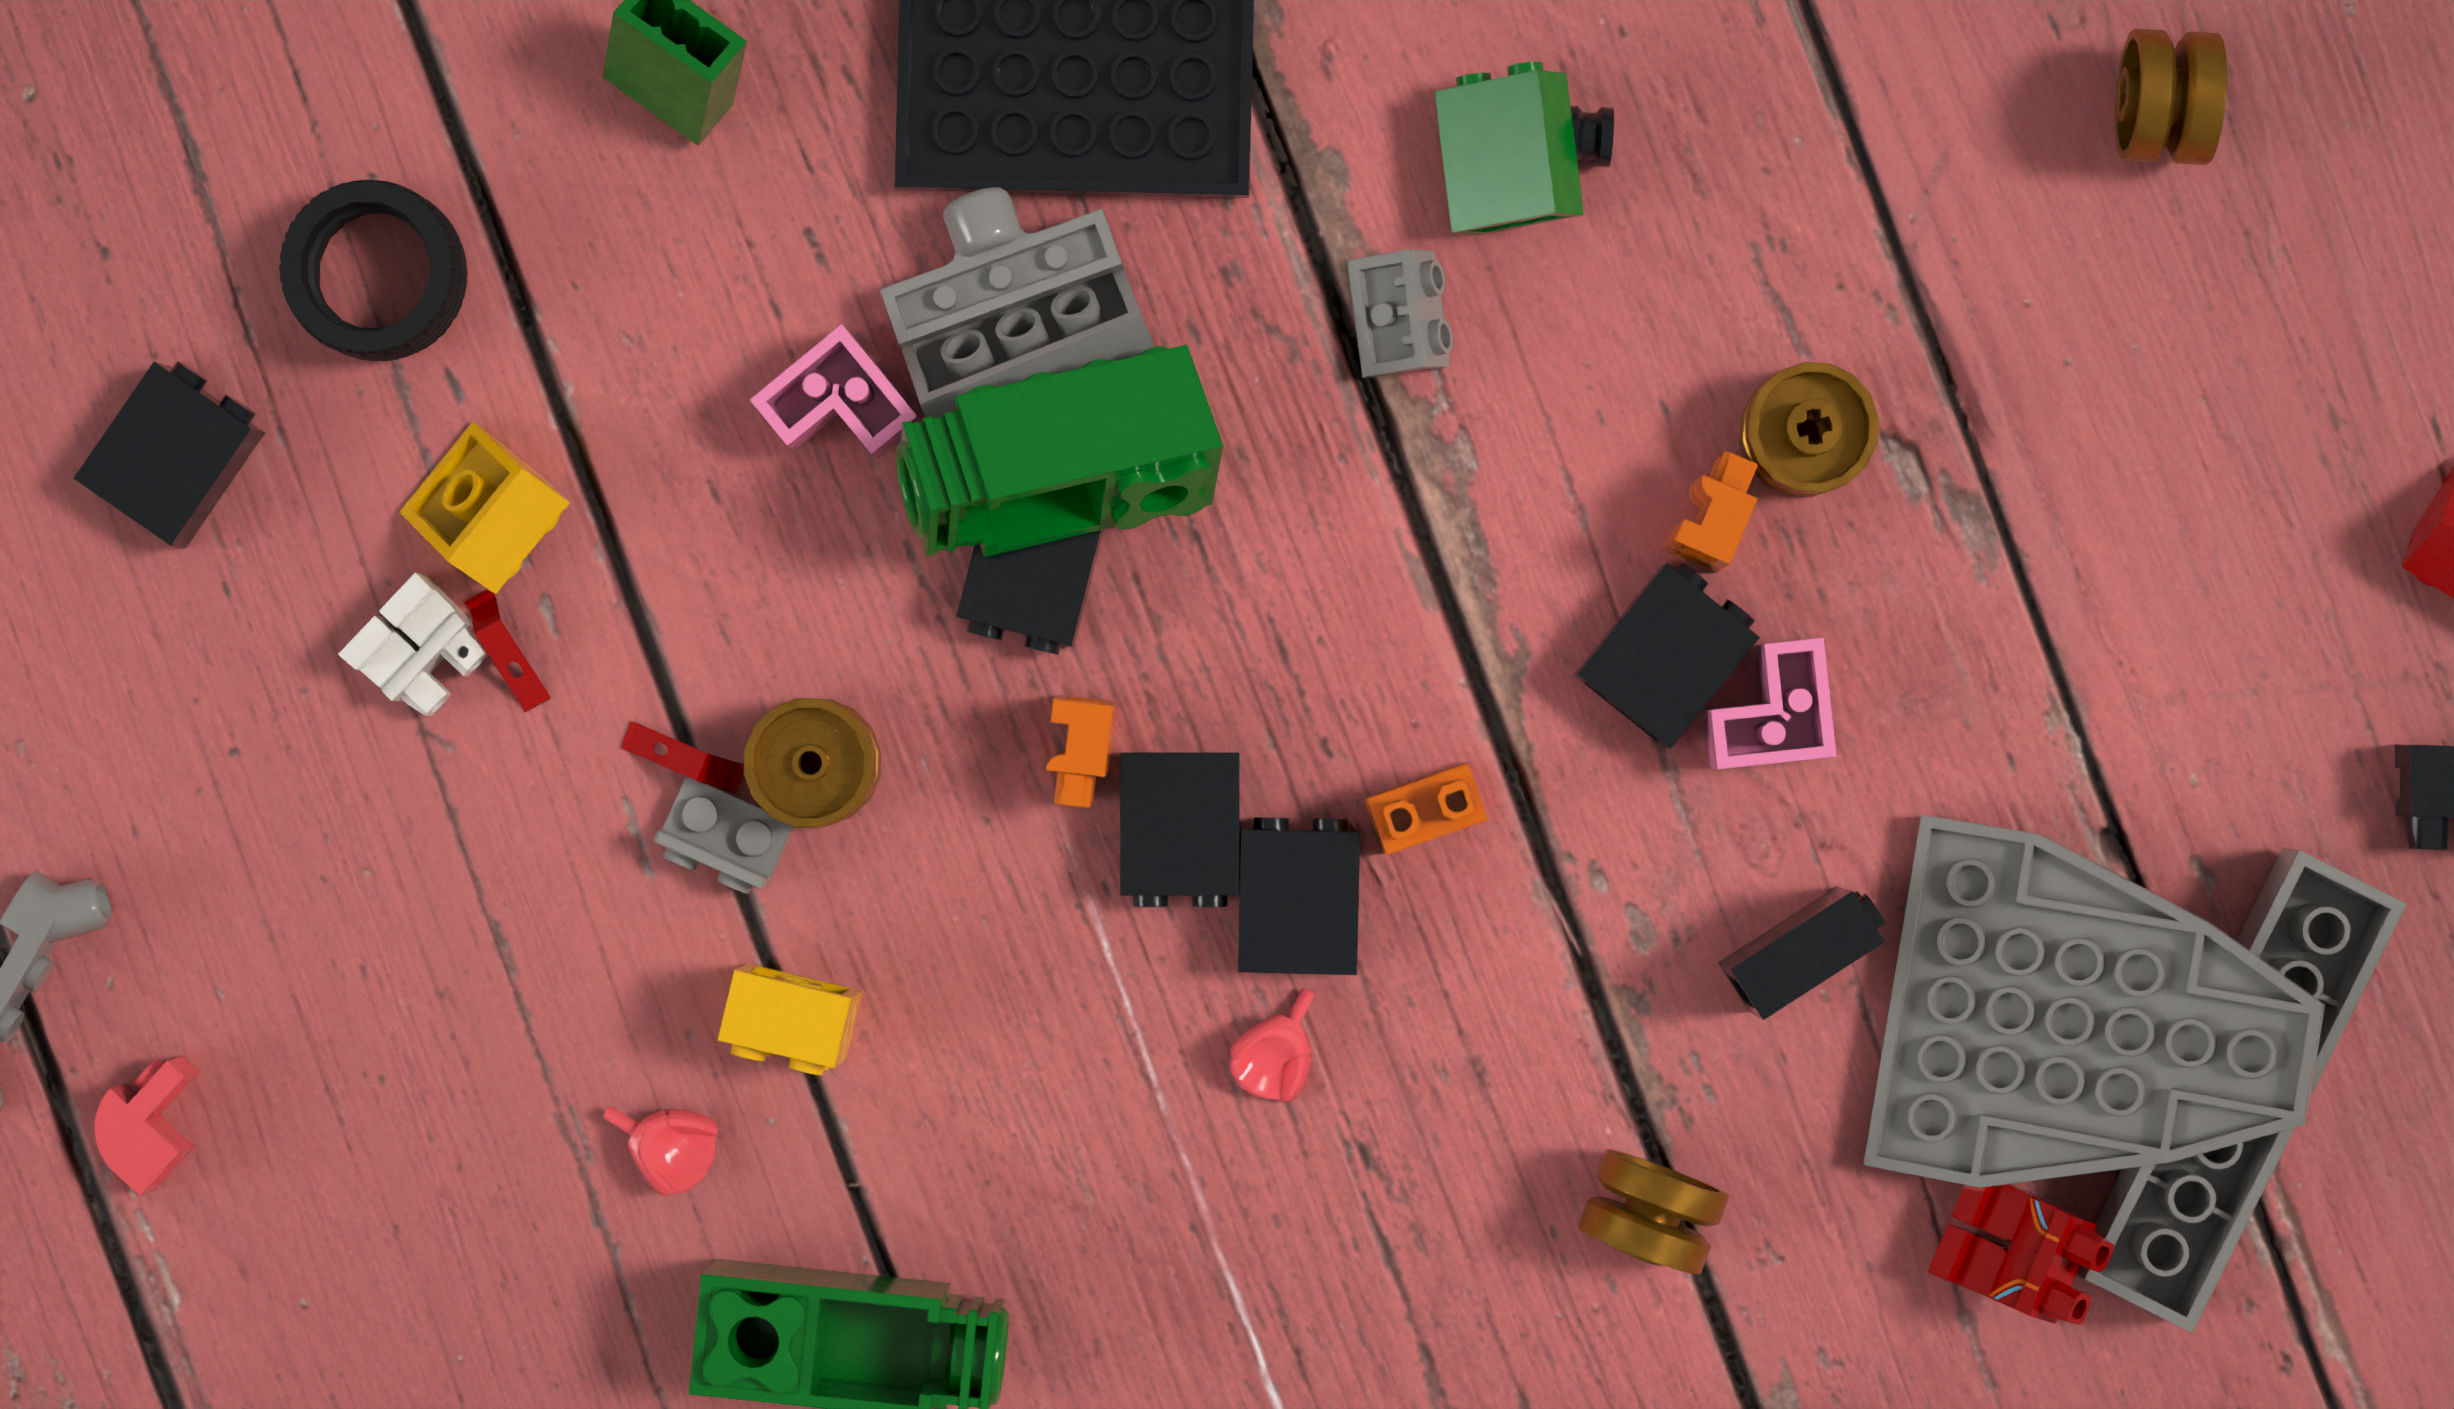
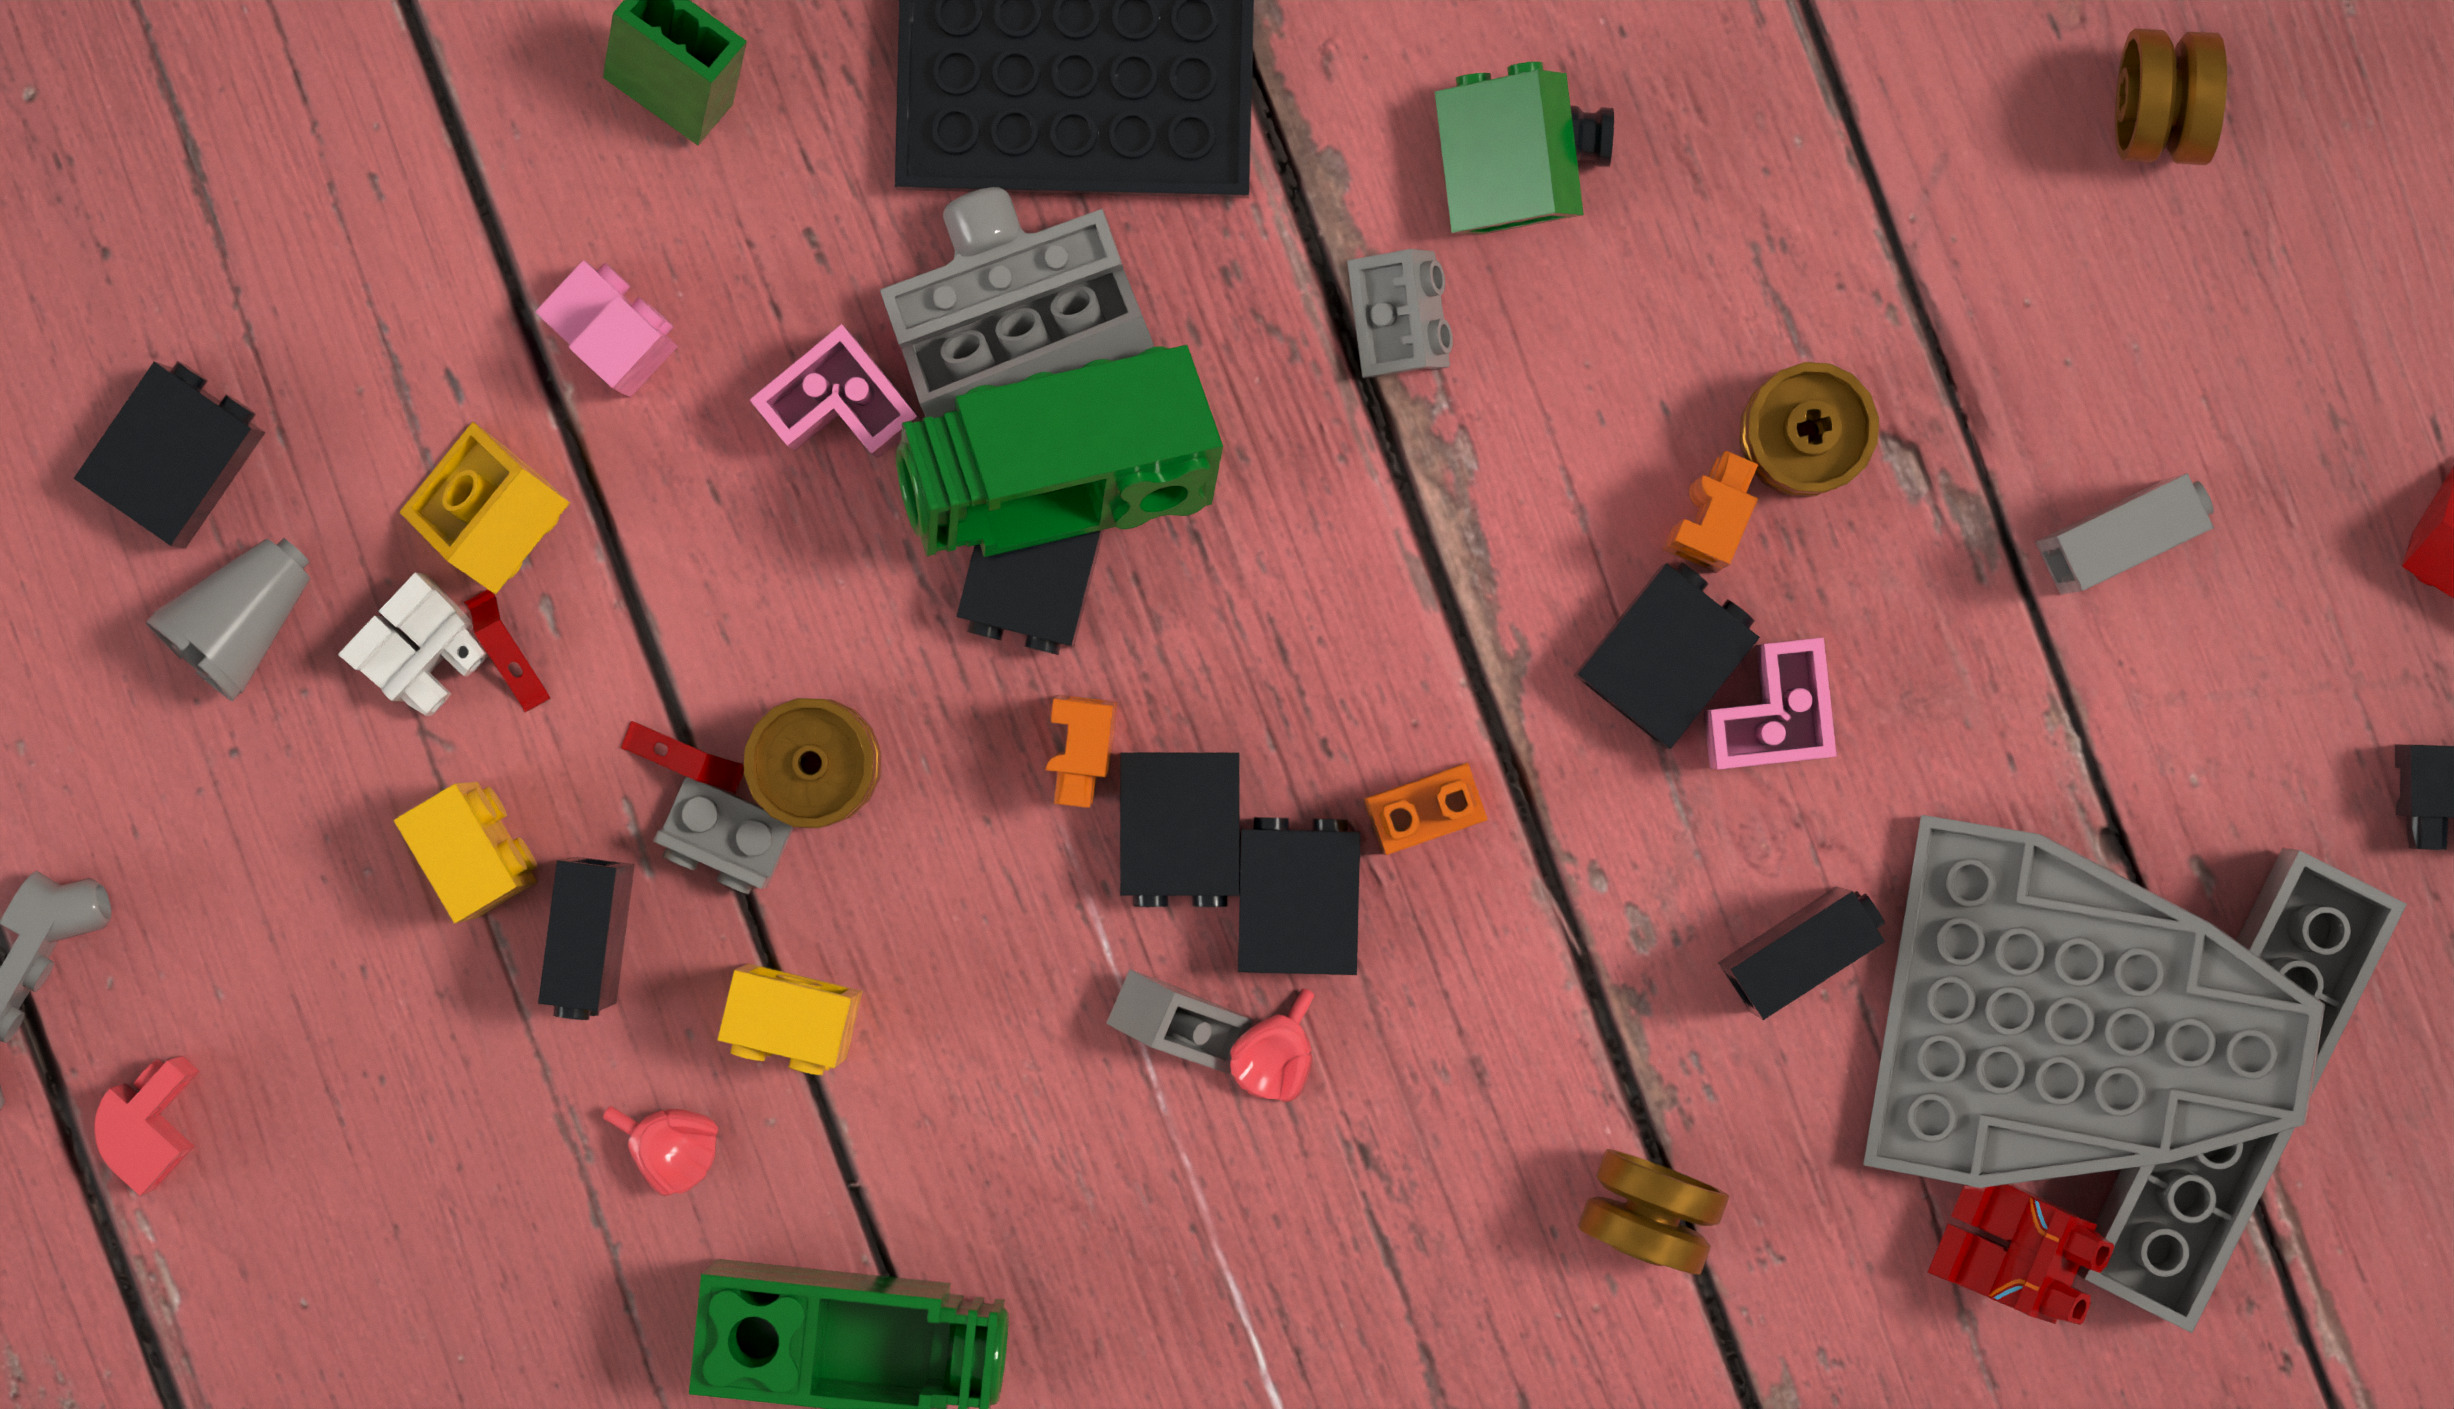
black tyre [279,180,468,361] -> none
none -> light grey cone [146,538,310,701]
none -> yellow brick [393,782,537,924]
none -> bright pink brick [535,260,678,397]
none -> black brick [538,857,635,1020]
none -> light grey slope [1106,969,1253,1074]
none -> light grey brick [2035,473,2214,595]

